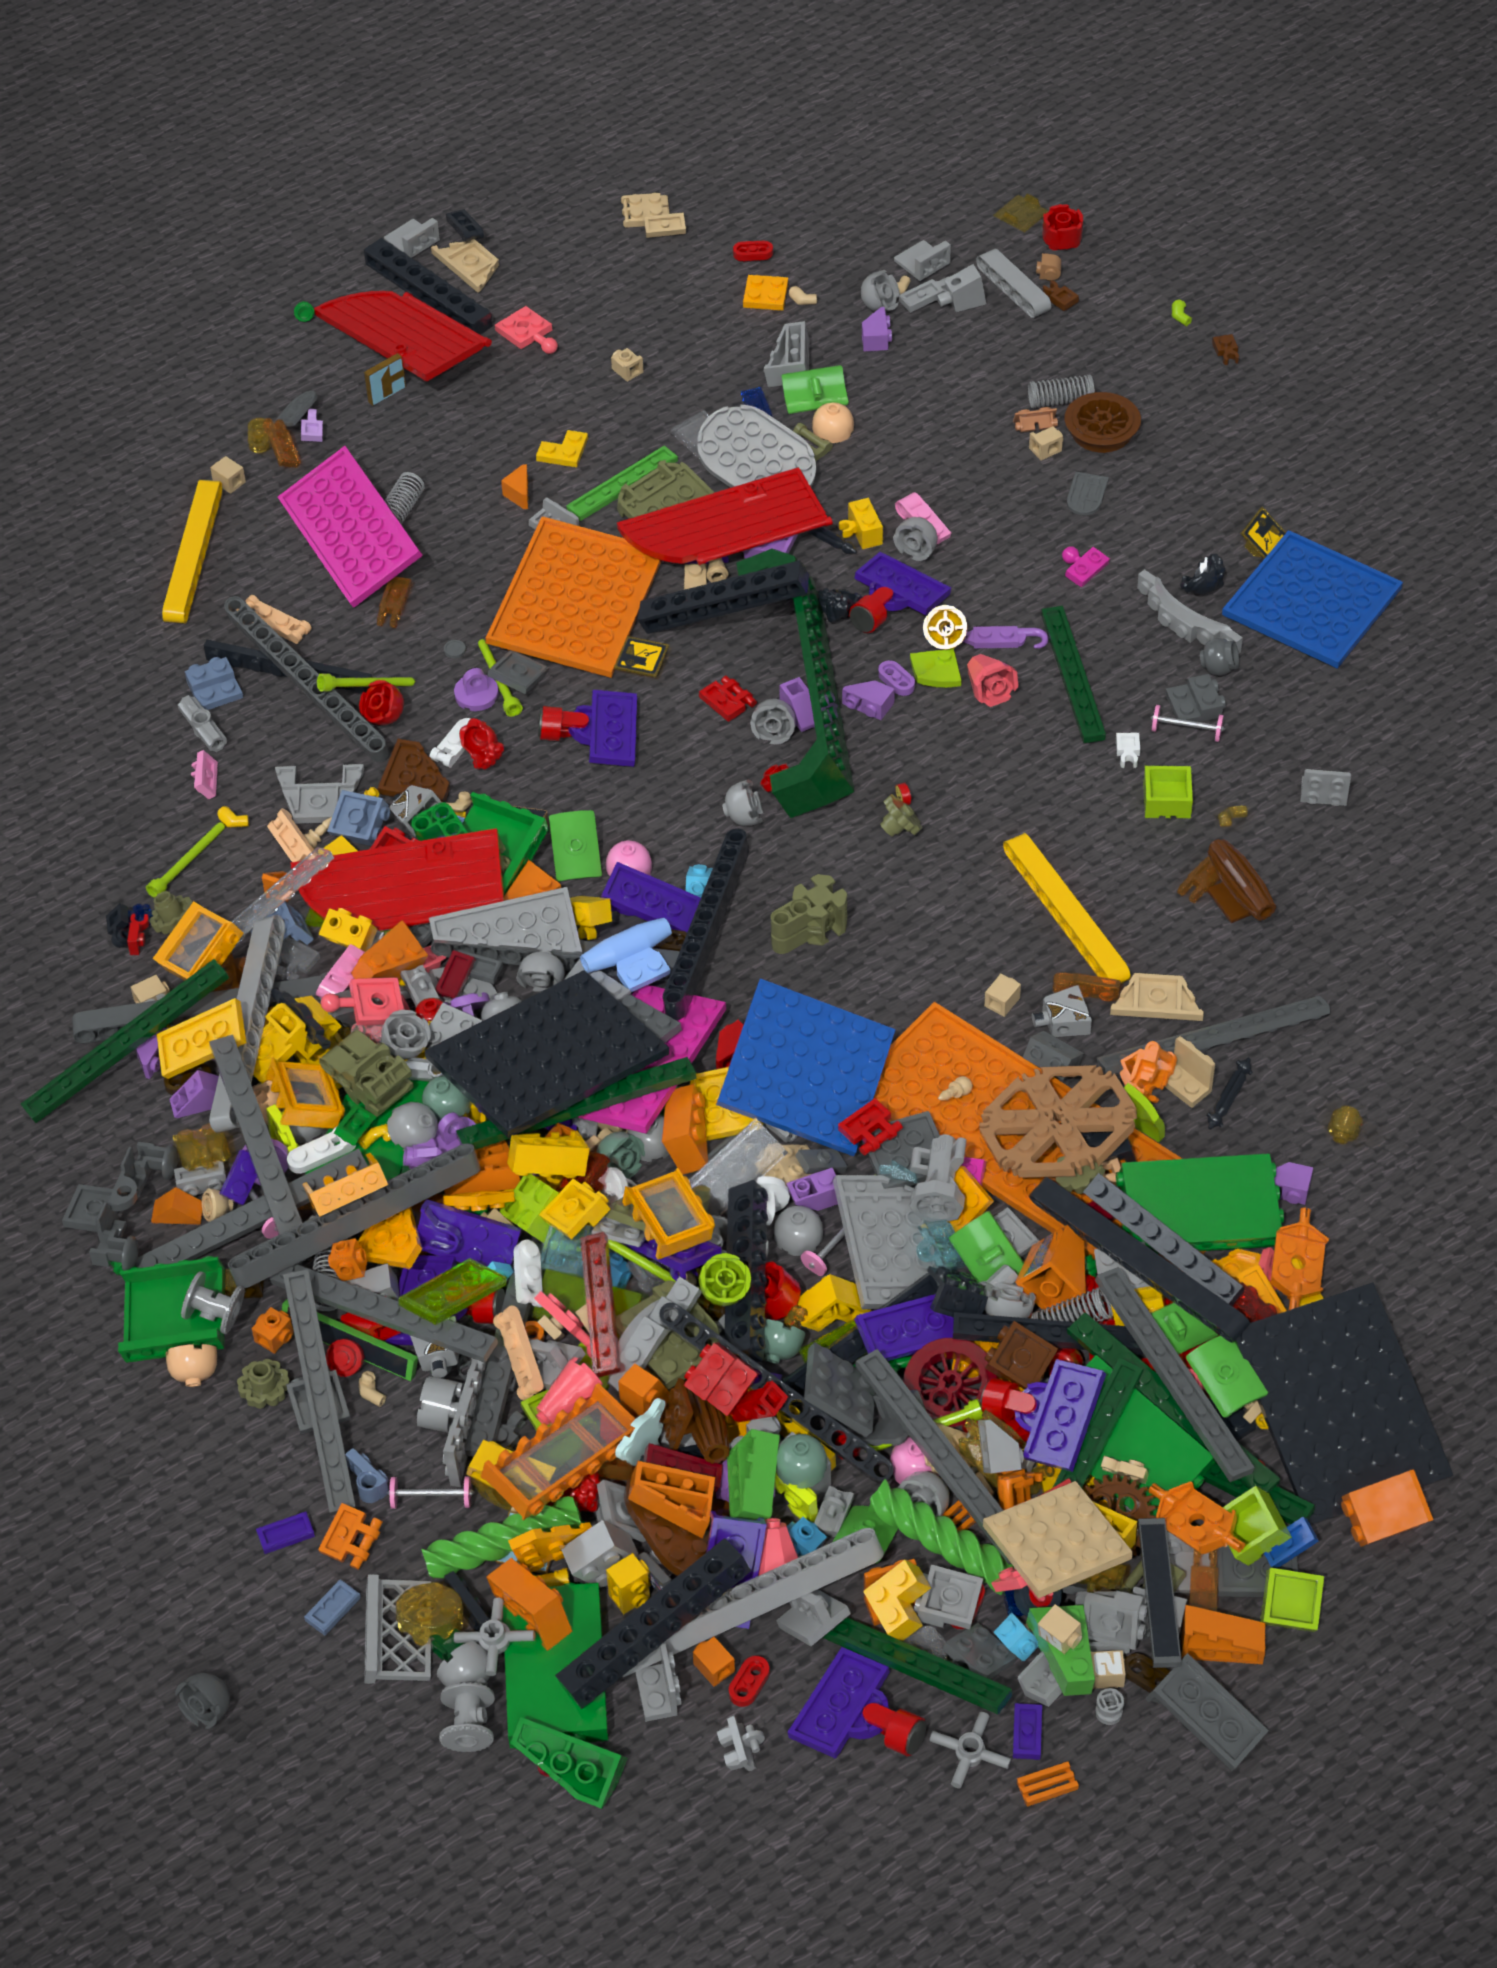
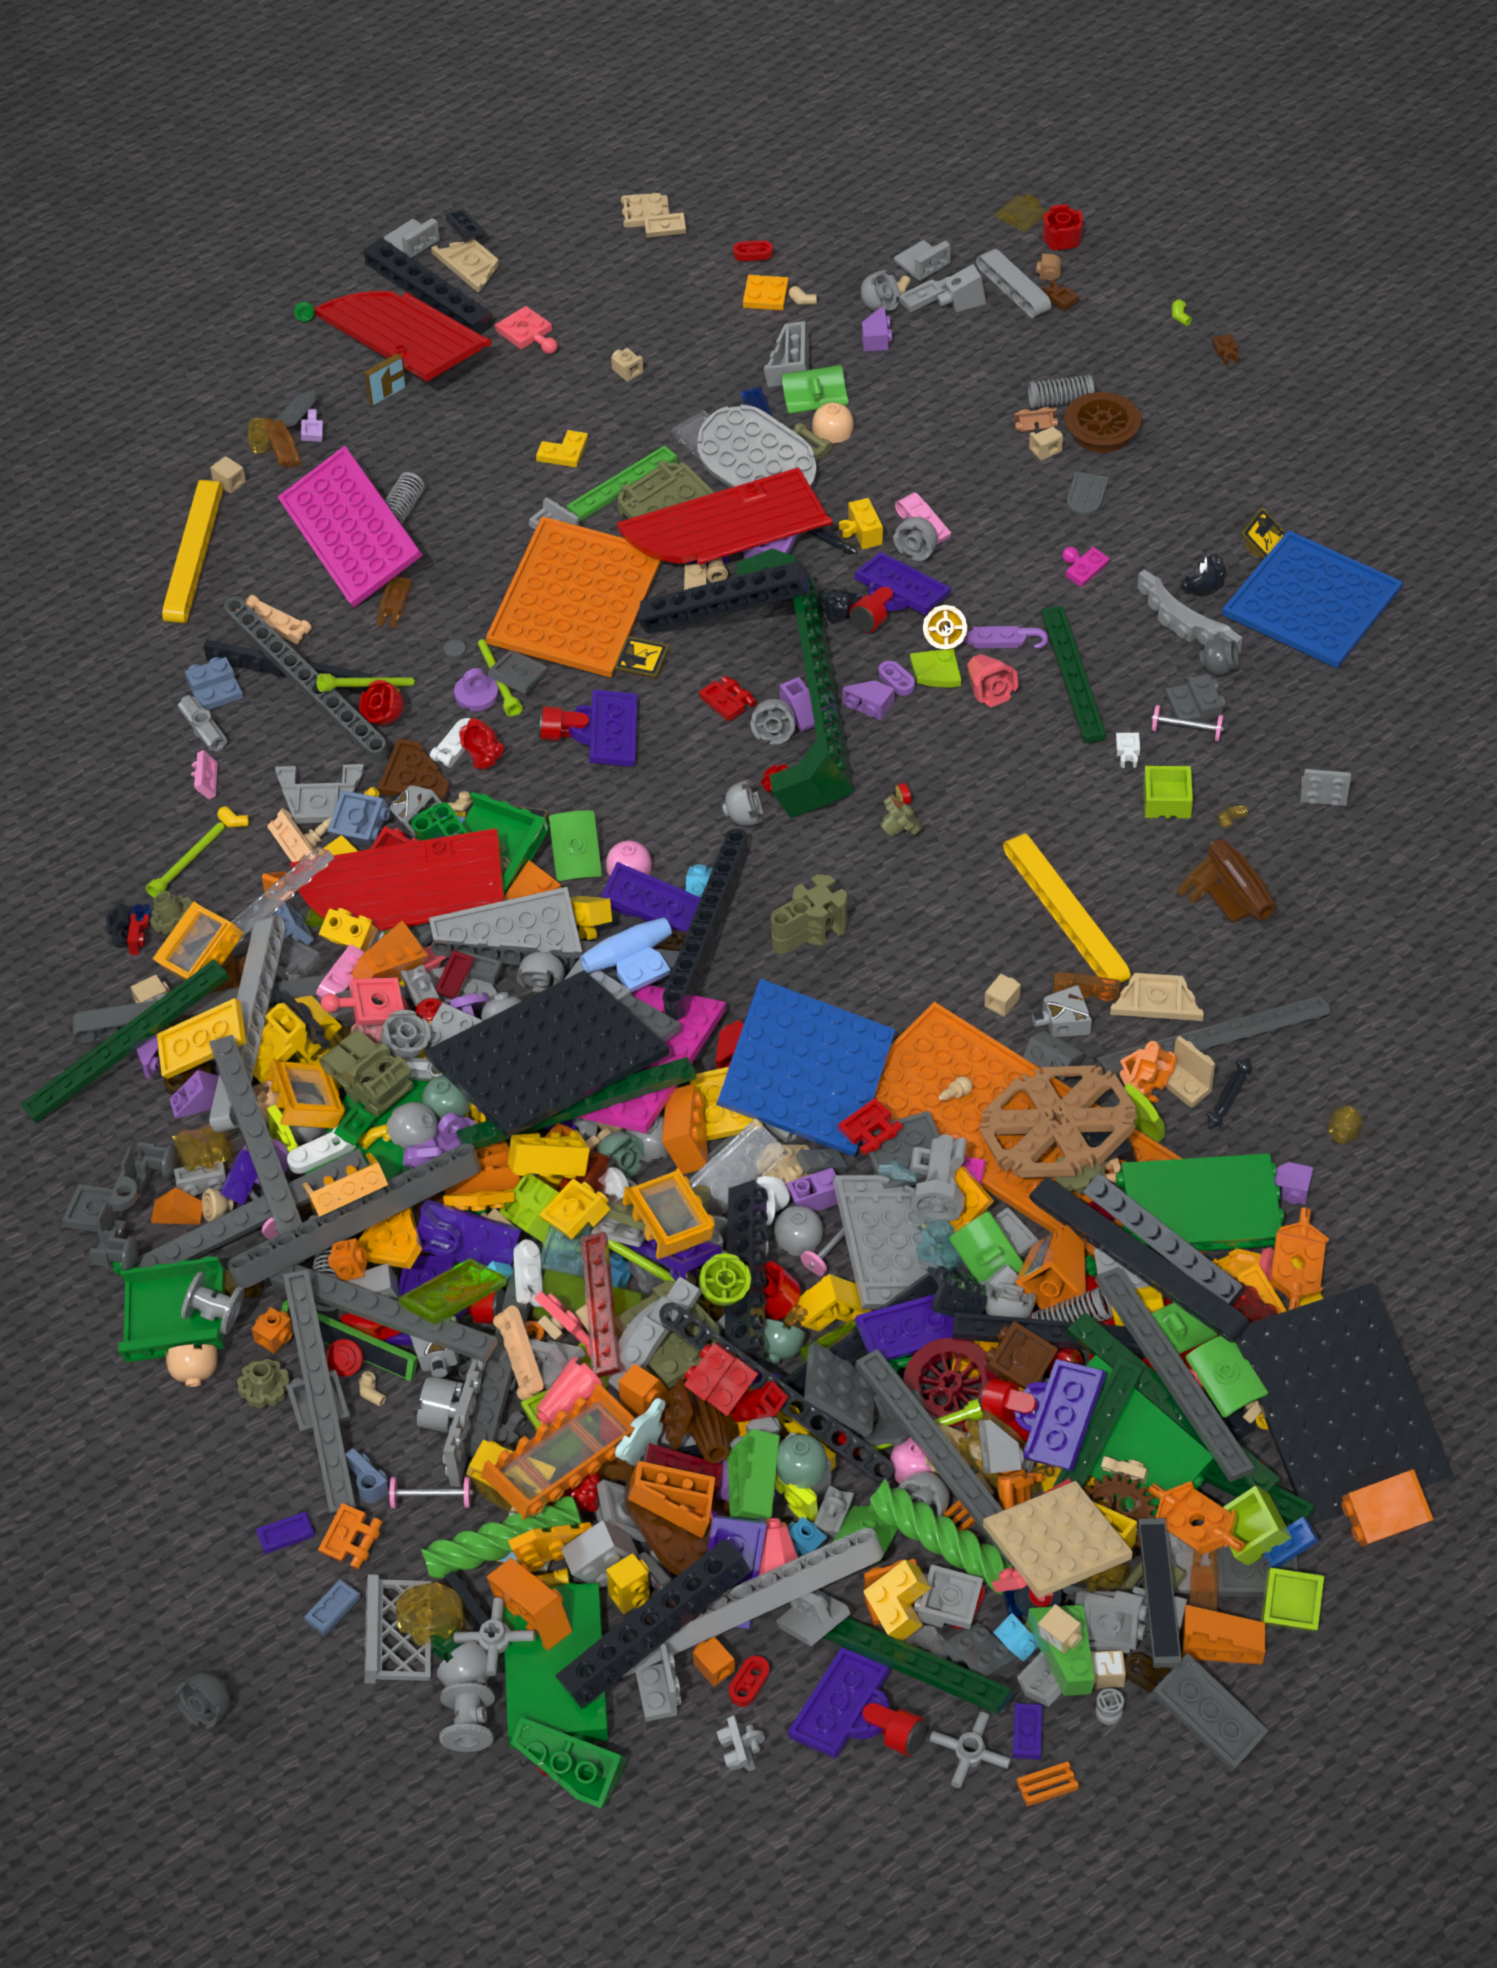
orange slope [501,464,528,509] -> none

